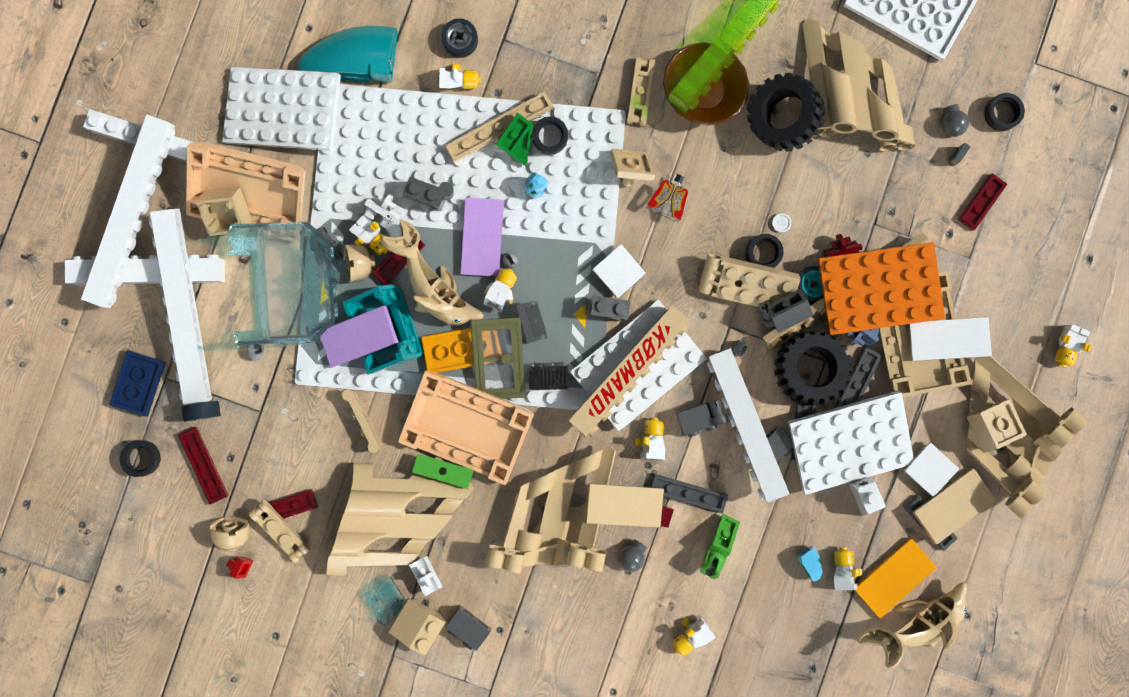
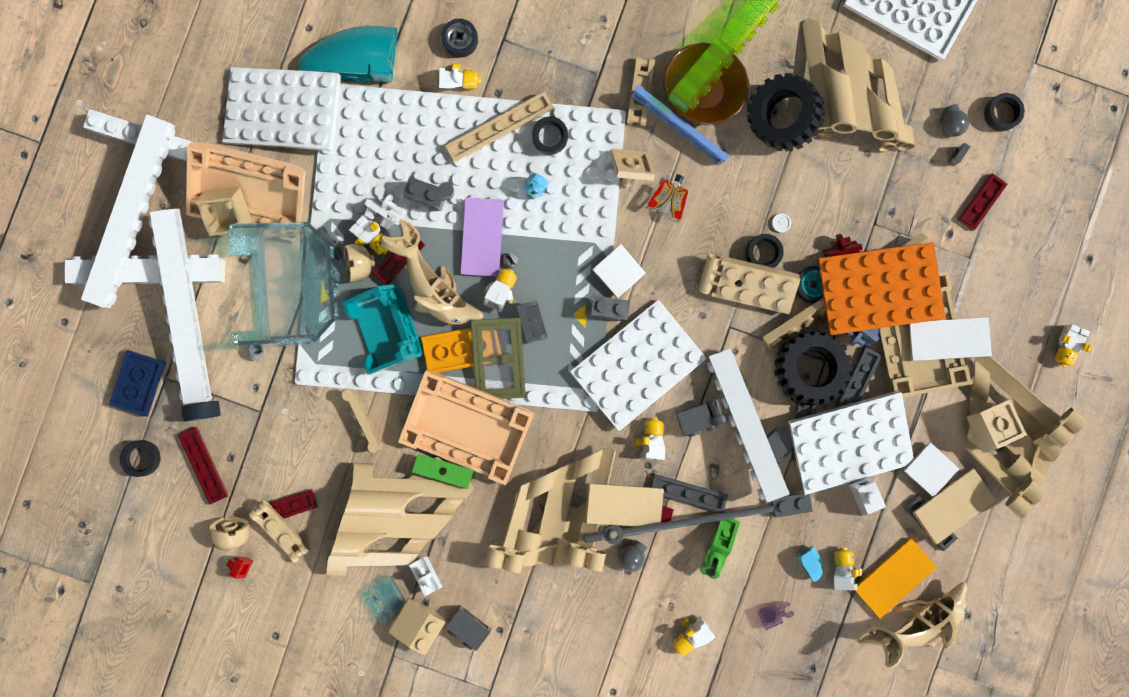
lavender tile [319,306,399,368] -> none
green wing [495,113,533,166] -> none
clear smoke brick [529,362,568,390] -> none
tan brick [568,305,690,437] -> none
dark grey hinge [731,340,748,357] -> none
dark grey hinge [759,289,814,333] -> none
none -> dark grey bar [584,493,813,545]
none -> medium blue tile [631,85,729,164]
none -> clear purple plate [757,601,794,630]

